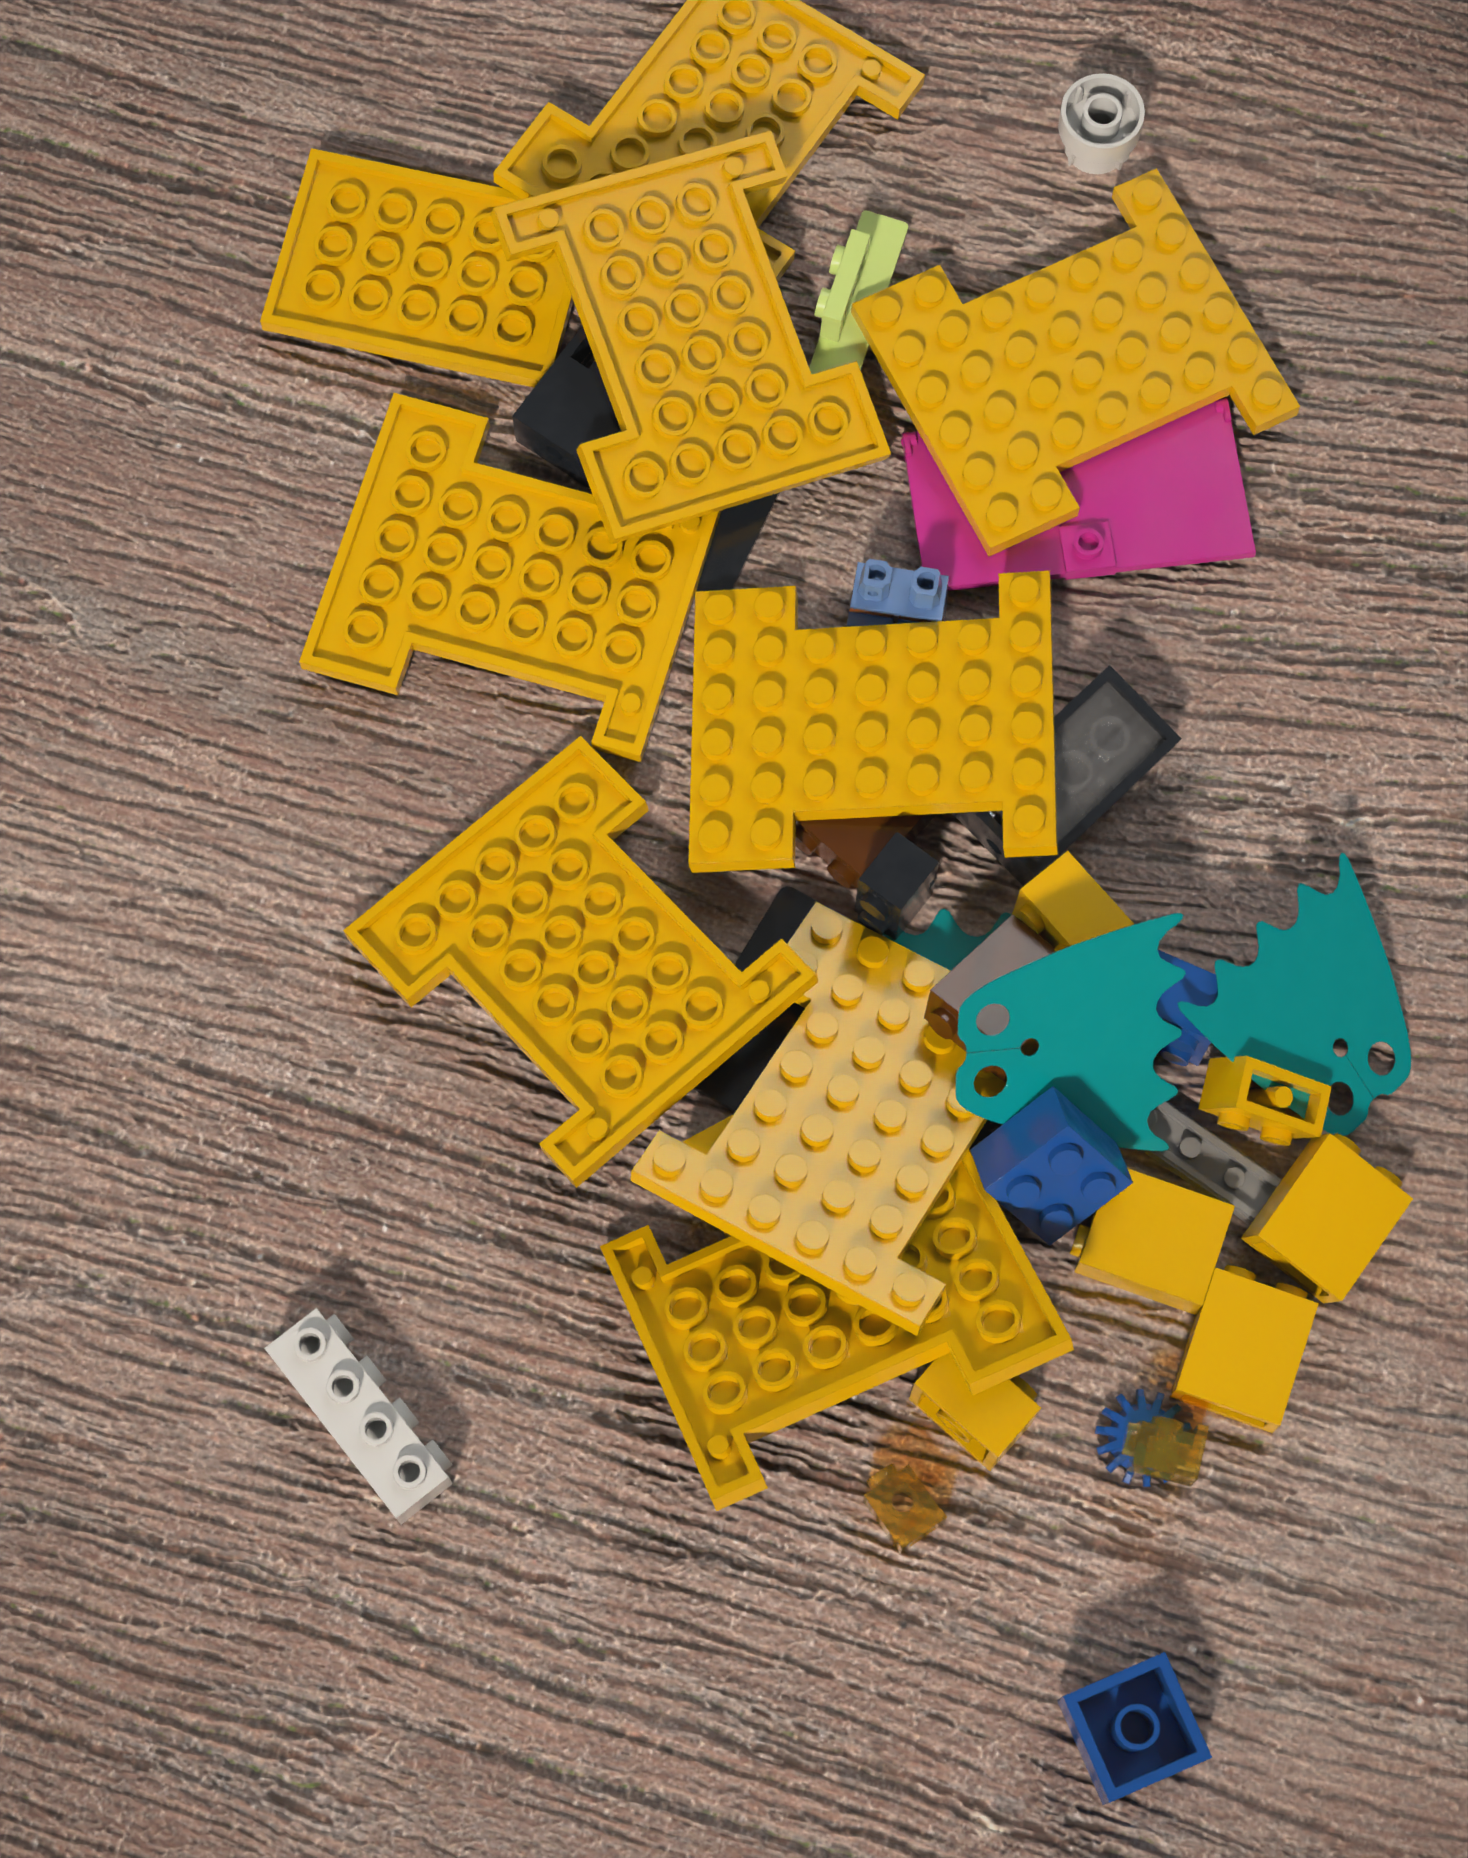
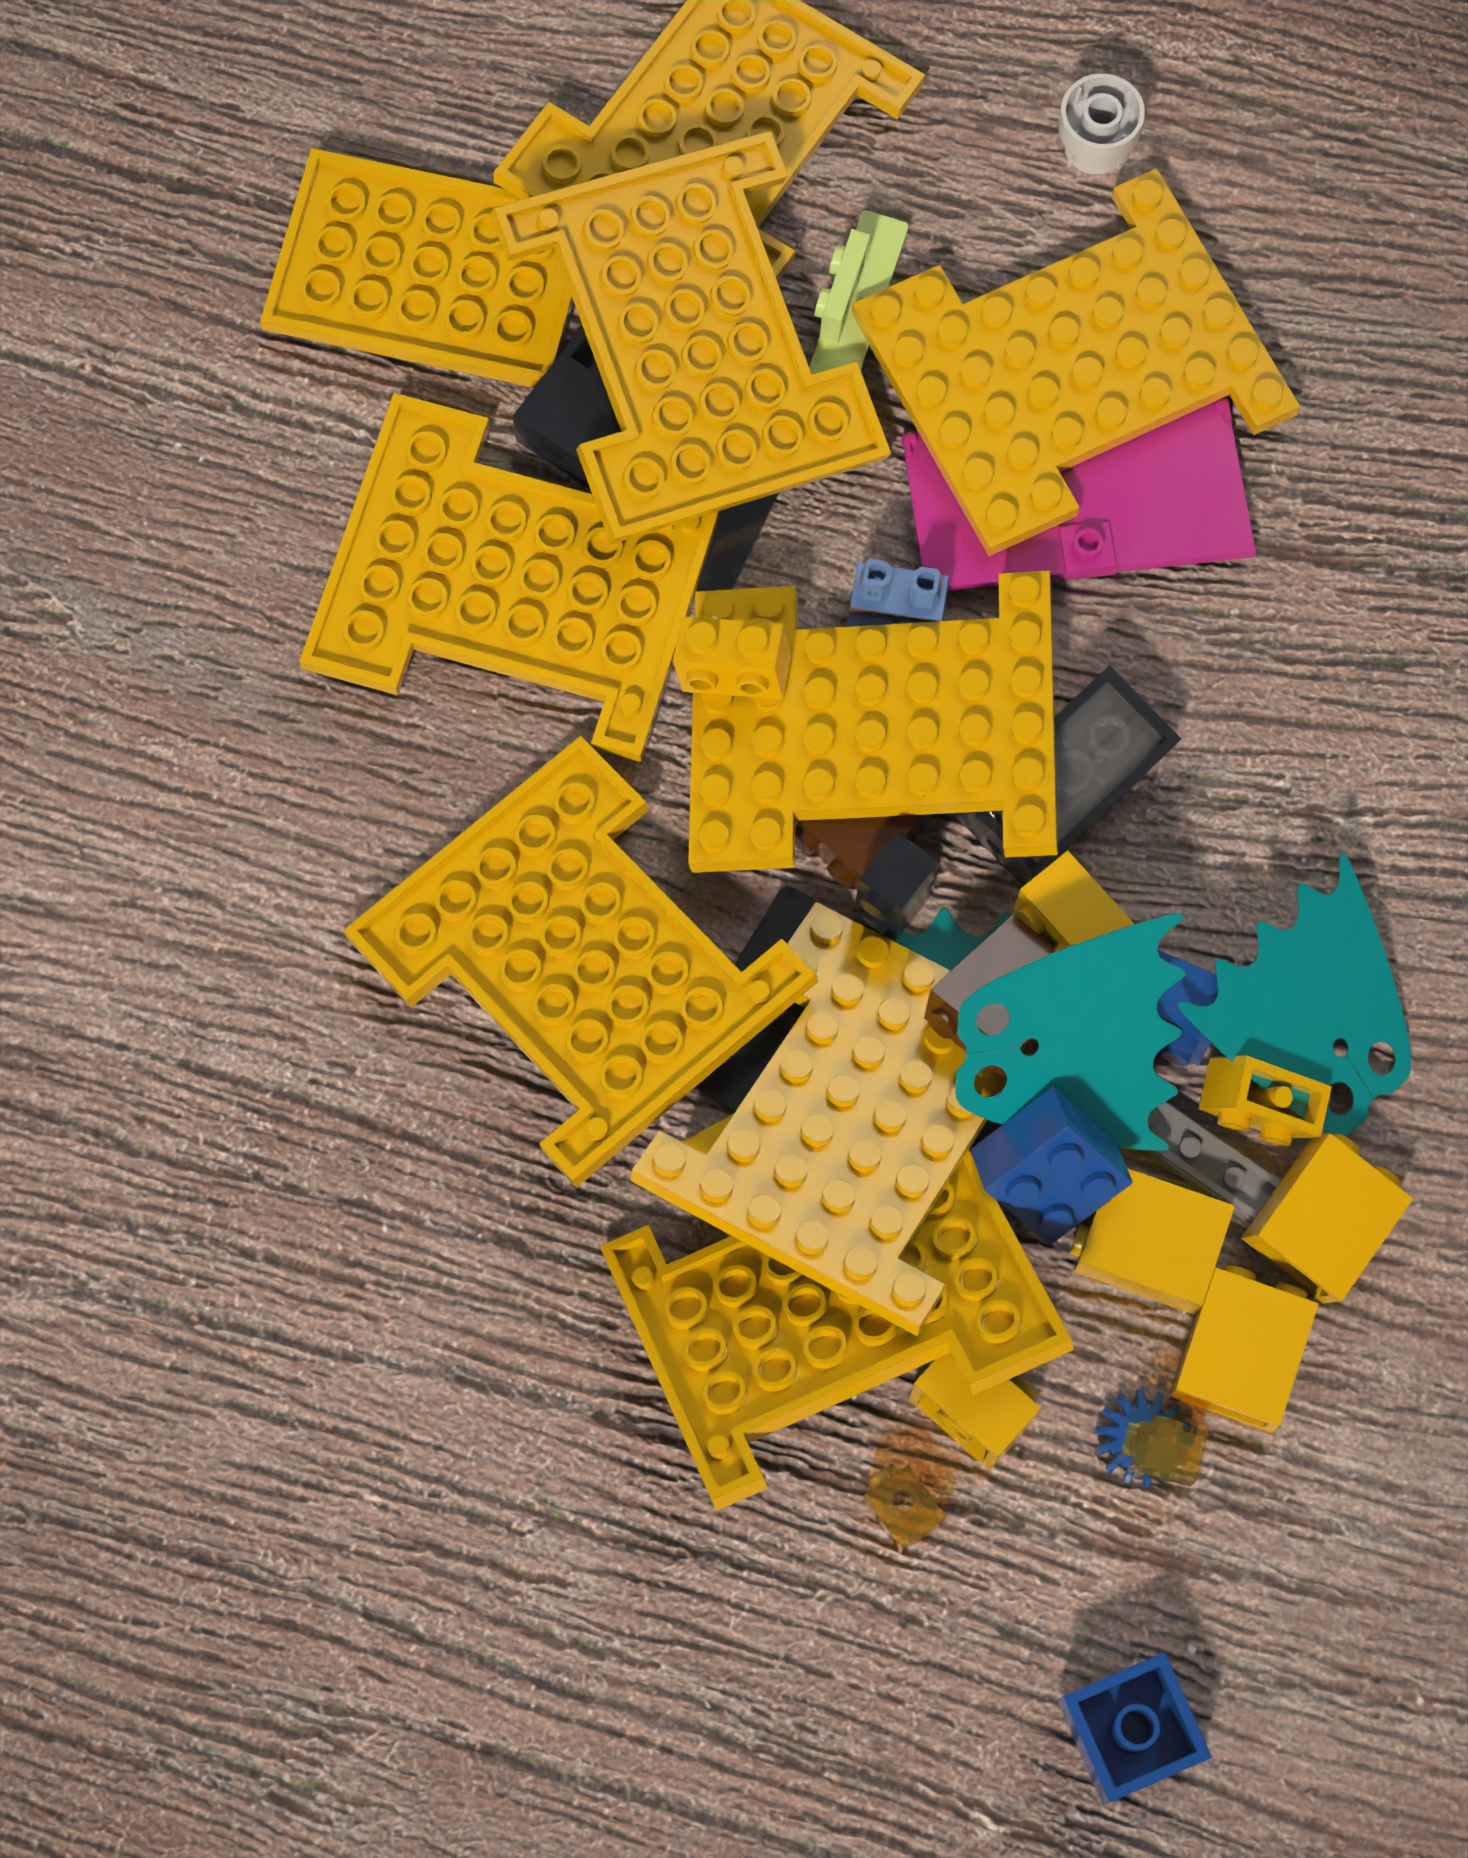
white brick [264,1308,453,1525] -> none
none -> yellow brick [673,614,791,699]

